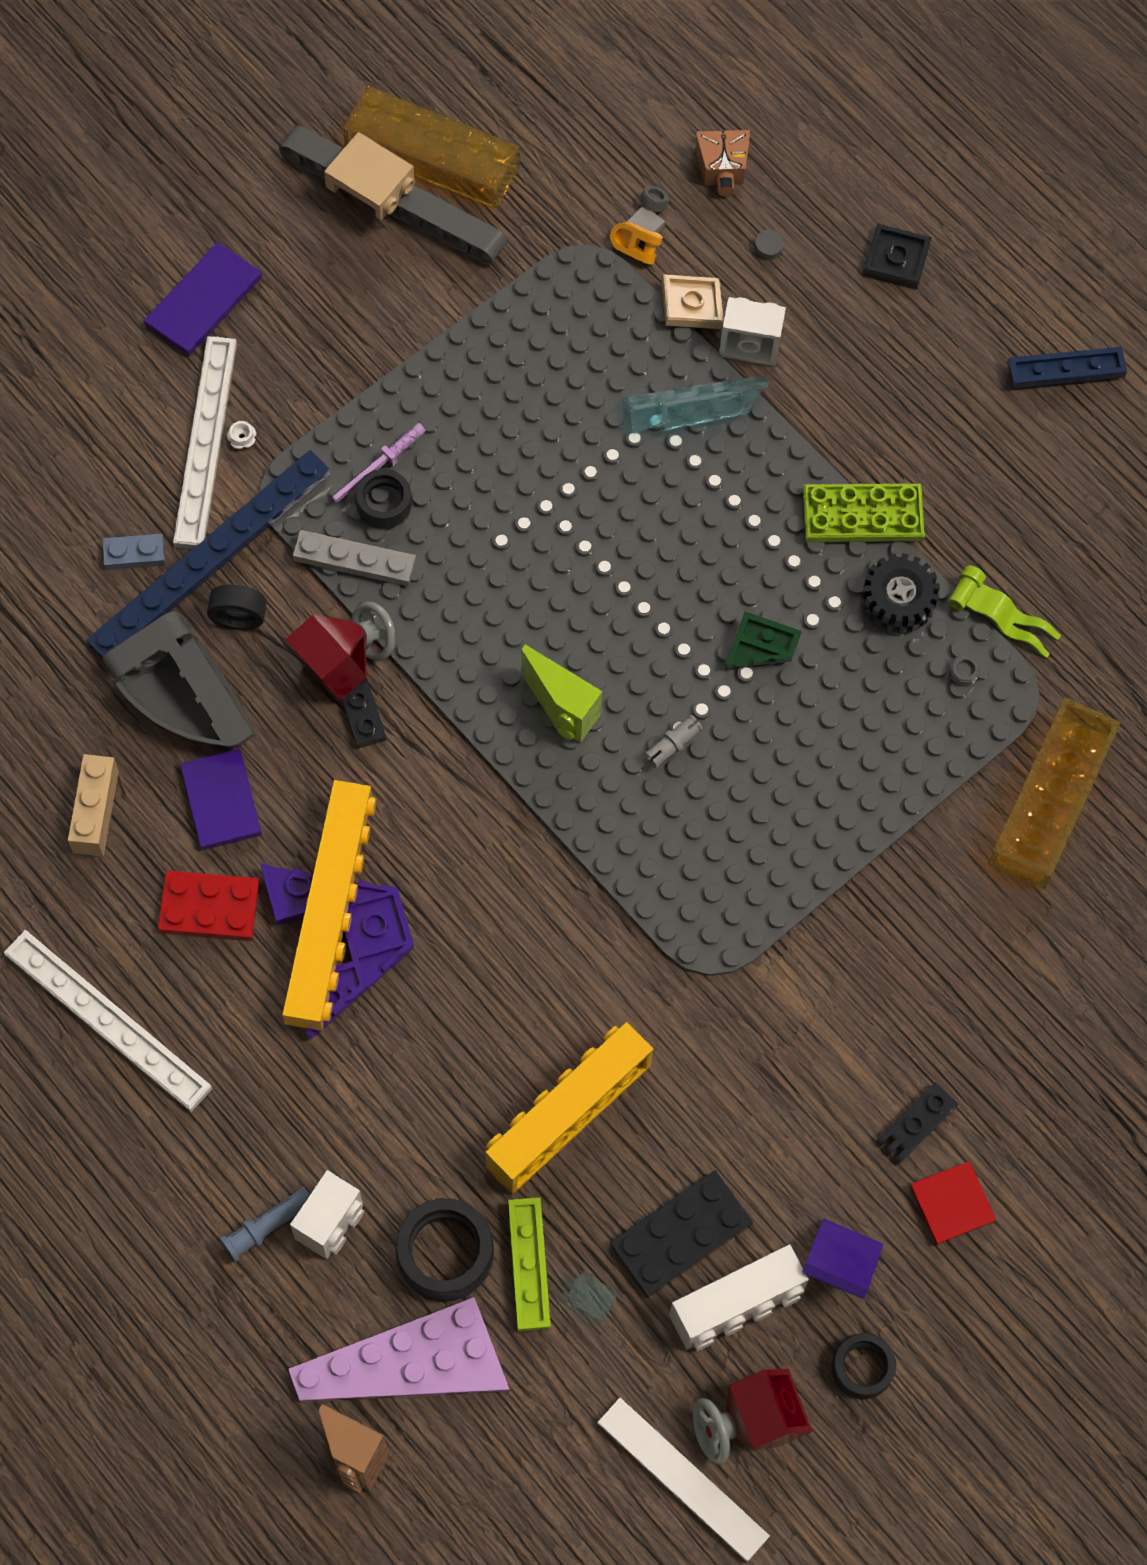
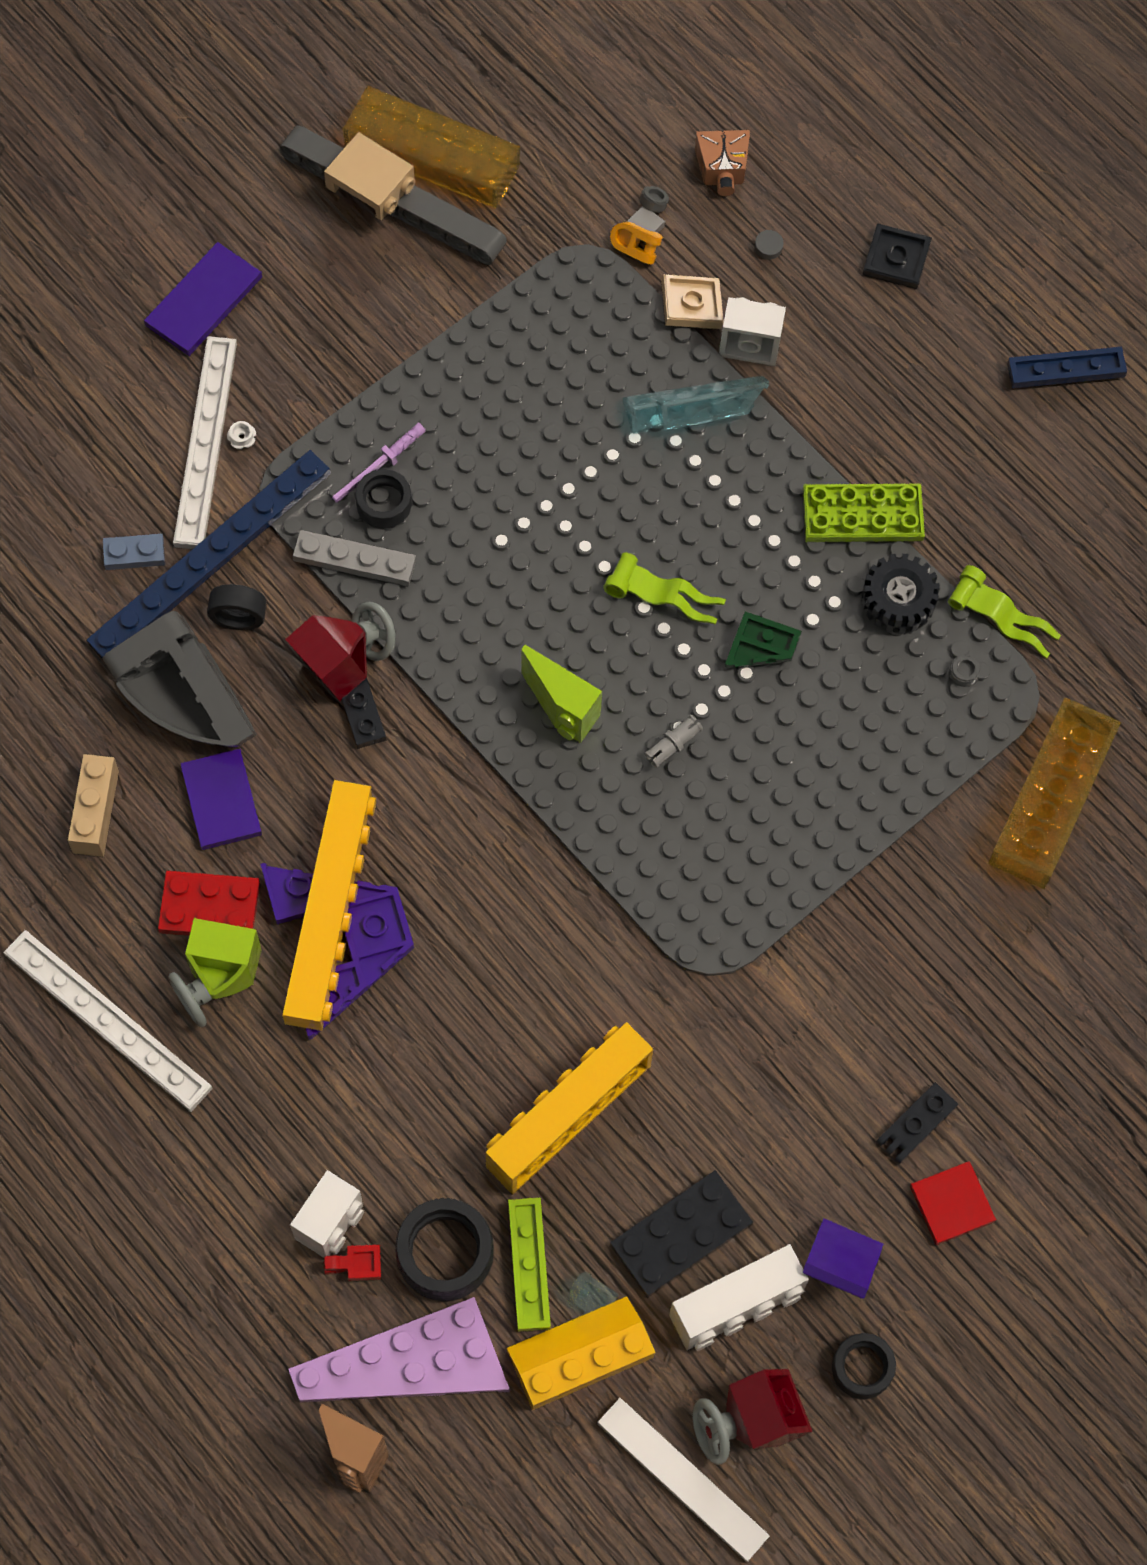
sand blue pin [219,1187,310,1262] -> none
none -> lime piece [168,918,262,1027]
none -> red plate [324,1245,381,1281]
none -> yellow slope [506,1297,656,1410]
none -> lime flag [603,552,726,625]

